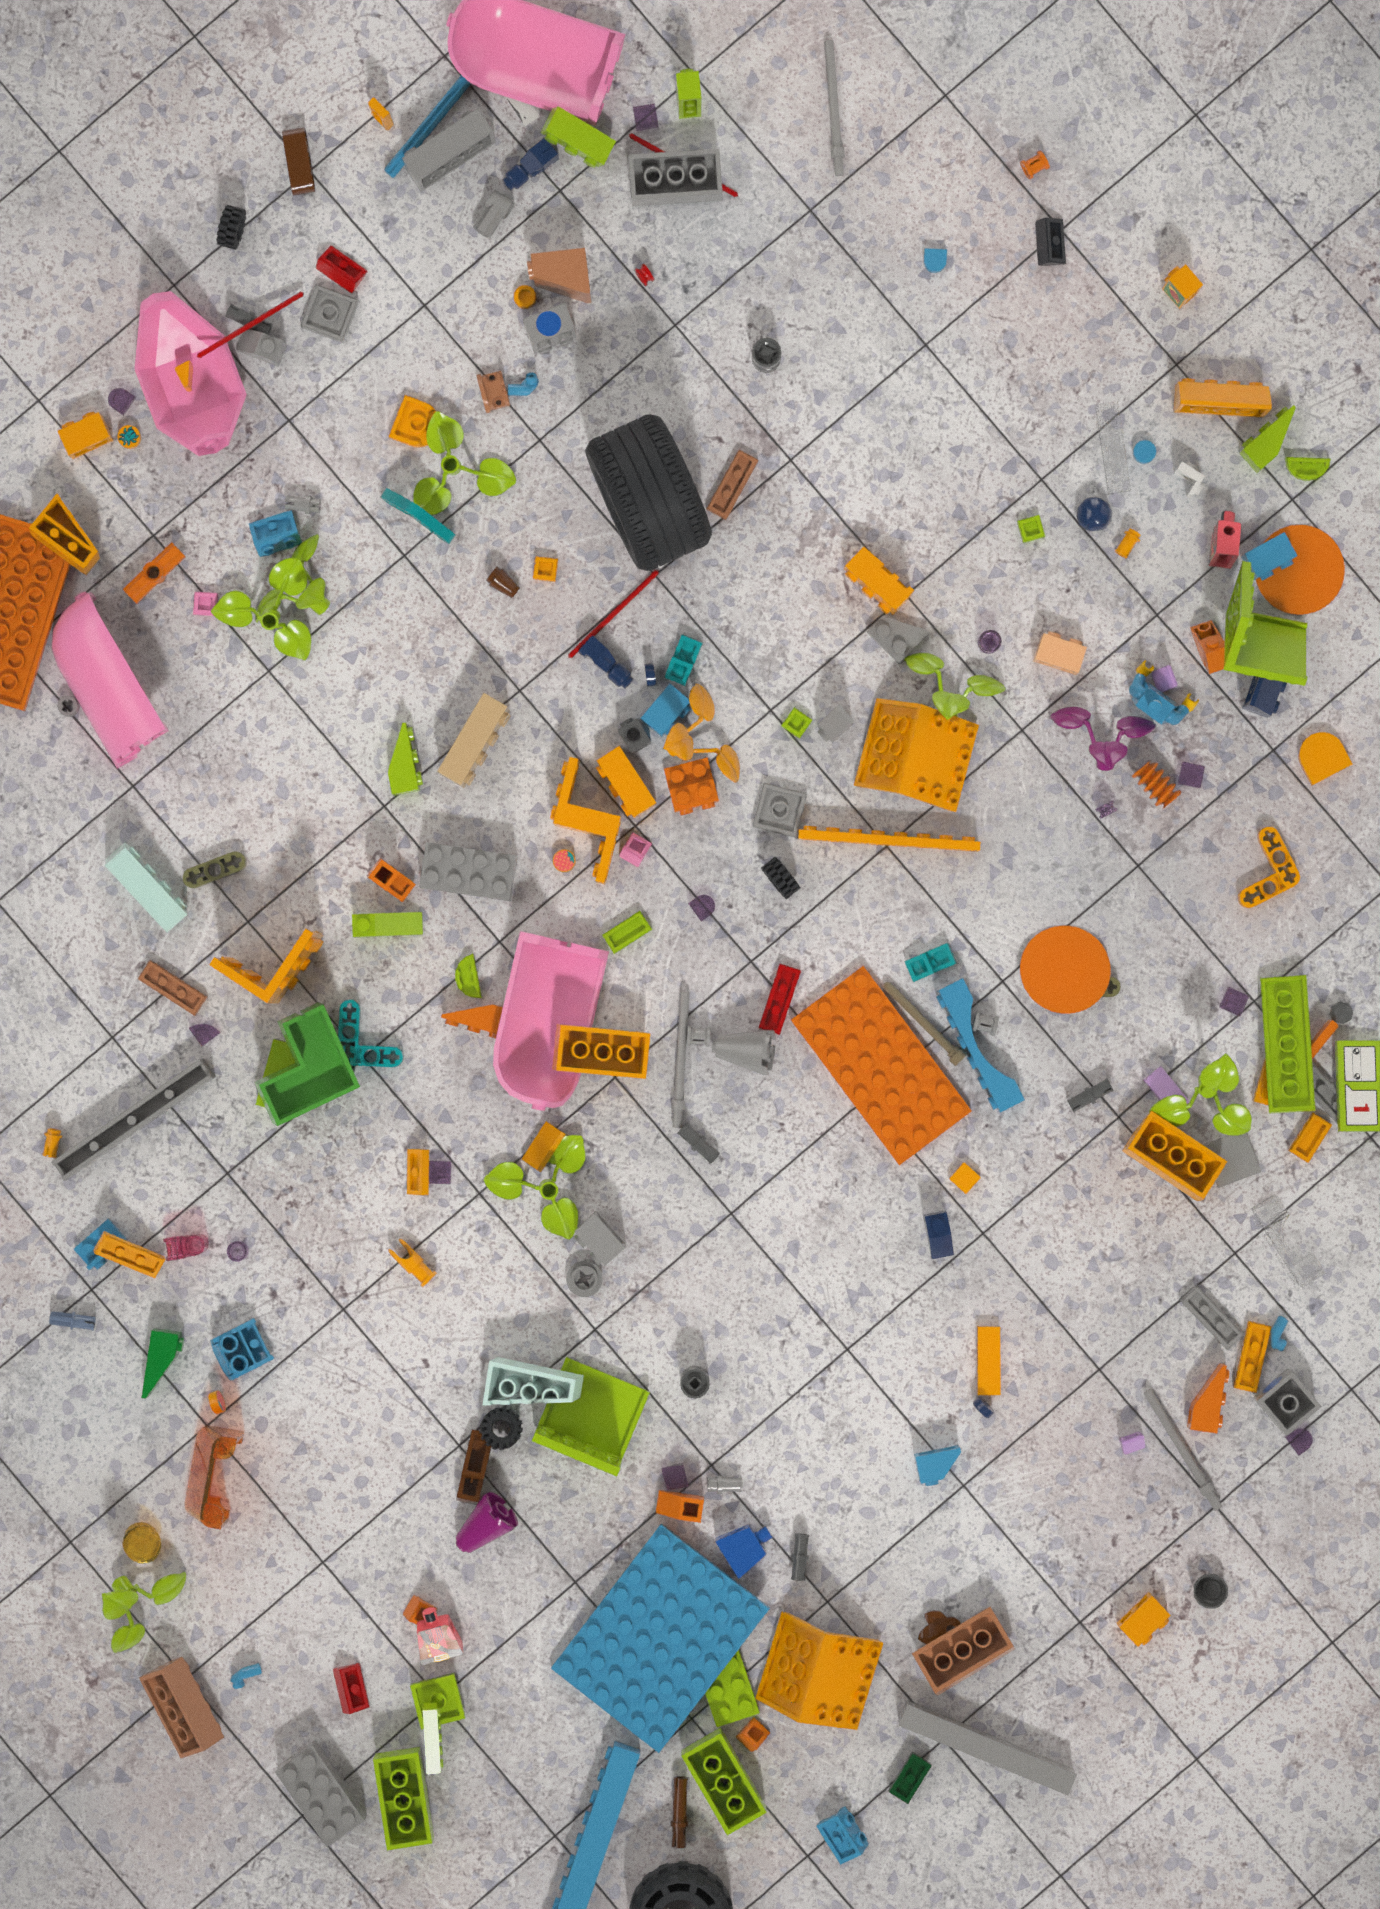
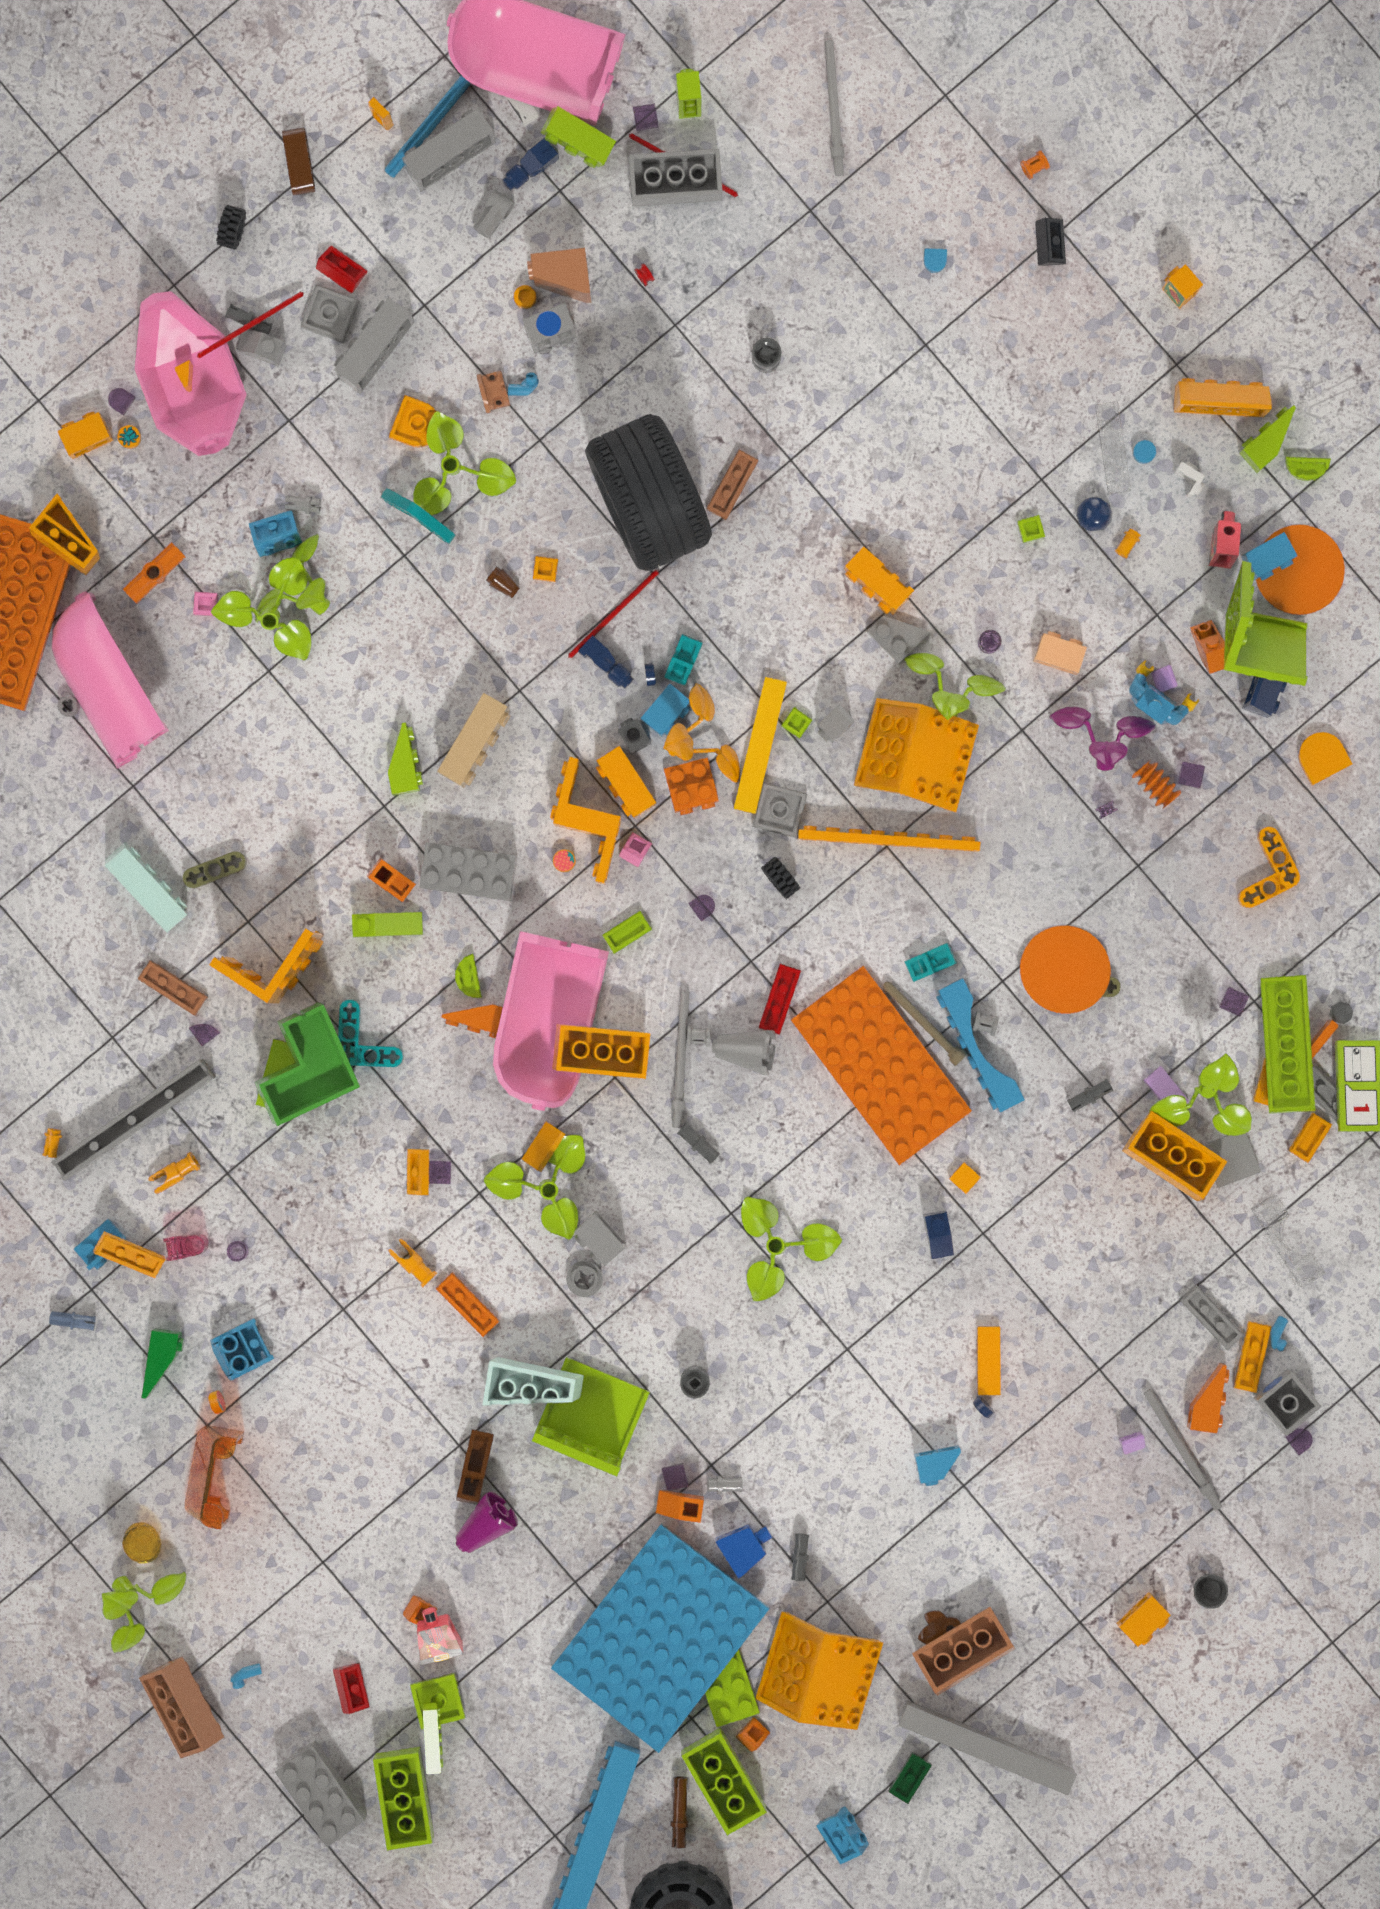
black tyre [479,1407,523,1450] -> none
none -> light orange piece [148,1152,200,1194]
none -> light grey brick [334,297,414,394]
none -> orange tile [436,1272,500,1337]
none -> yellow tile [734,677,787,814]
none -> lime plant [741,1197,842,1301]

